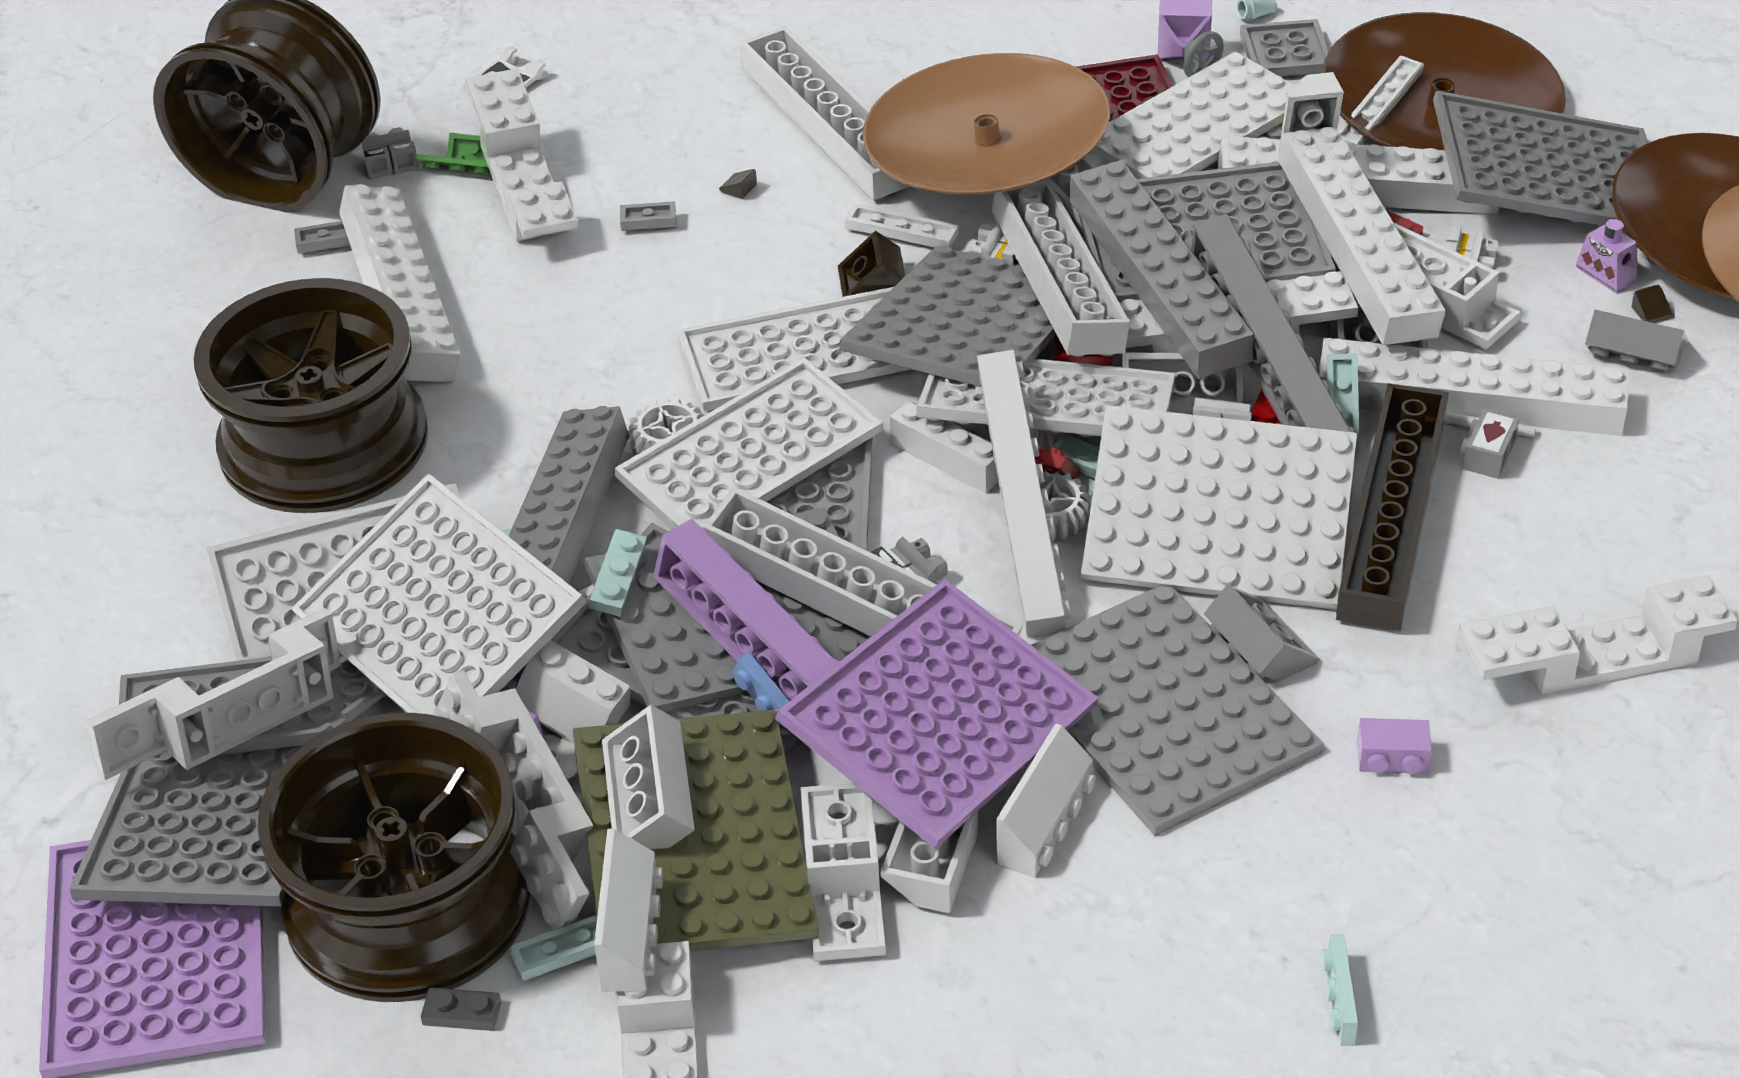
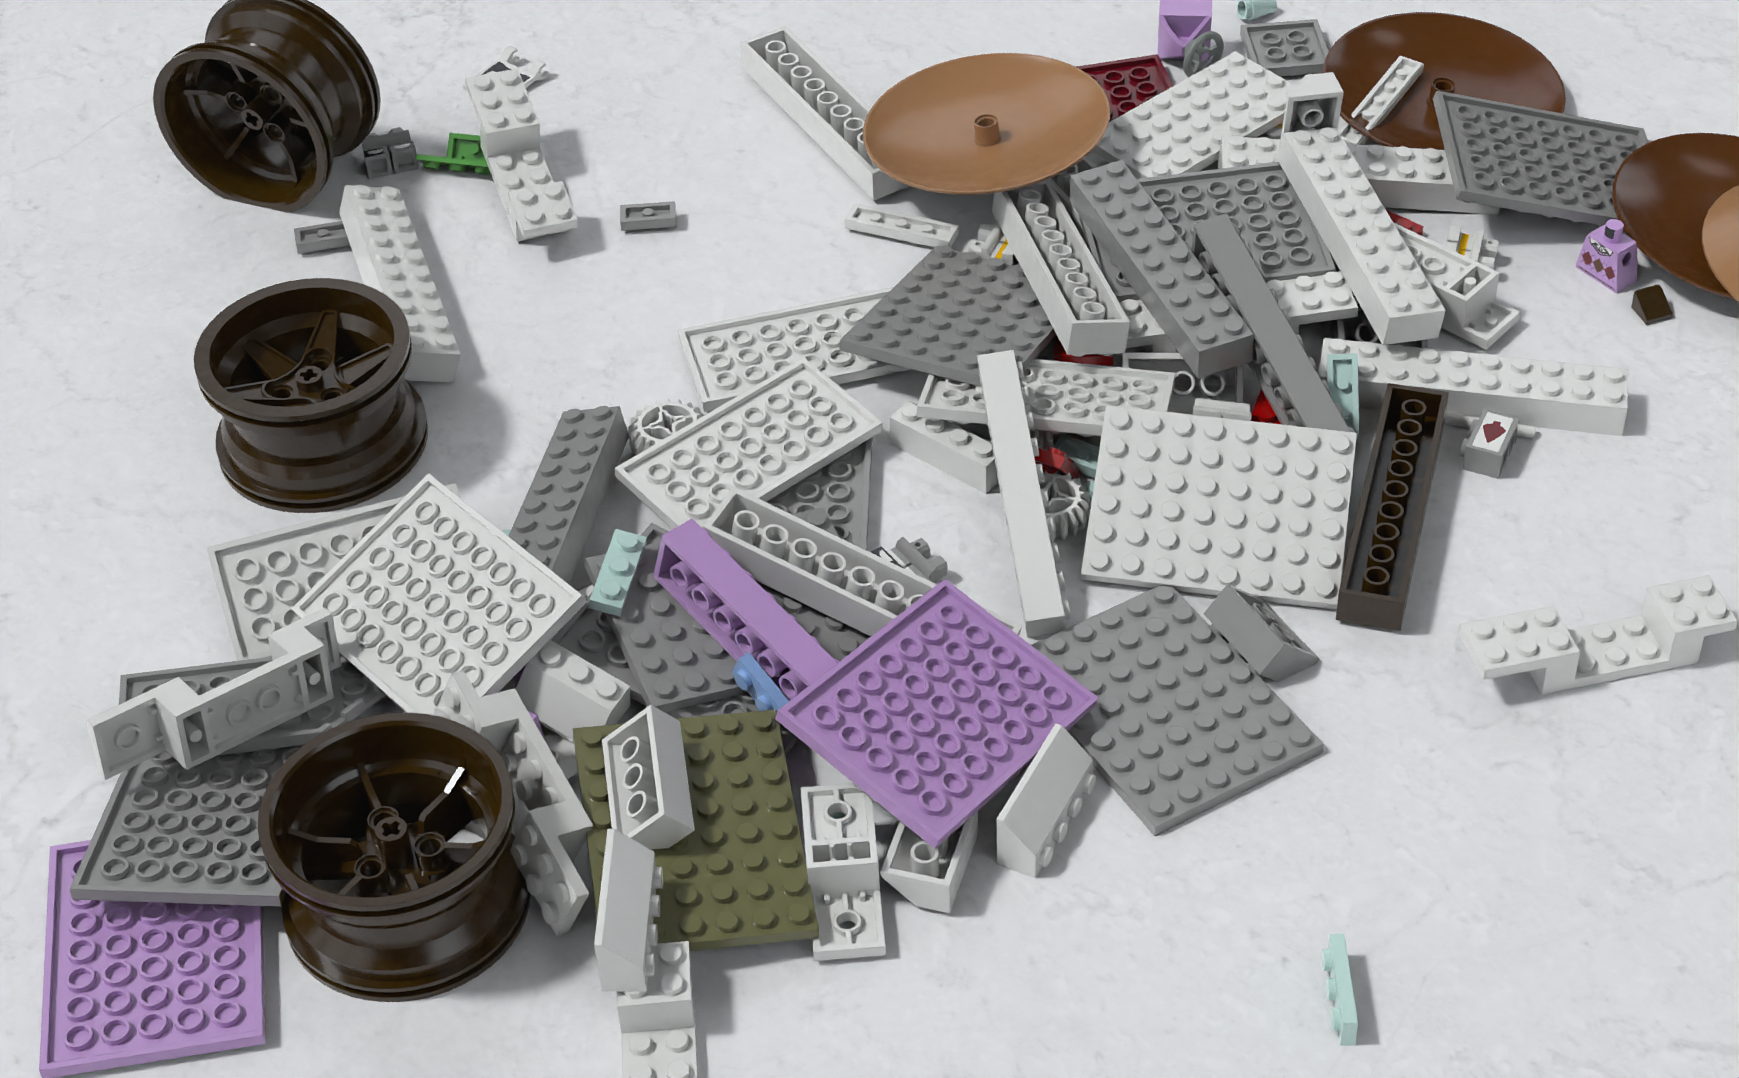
dark grey plate [421,987,502,1031] -> none
light aqua plate [510,915,597,981] -> none
dark brown slope [719,169,757,199] -> none
dark brown slope [837,230,906,297] -> none
lavender brick [1357,718,1432,774] -> none
light grey slope [1585,309,1687,371] -> none

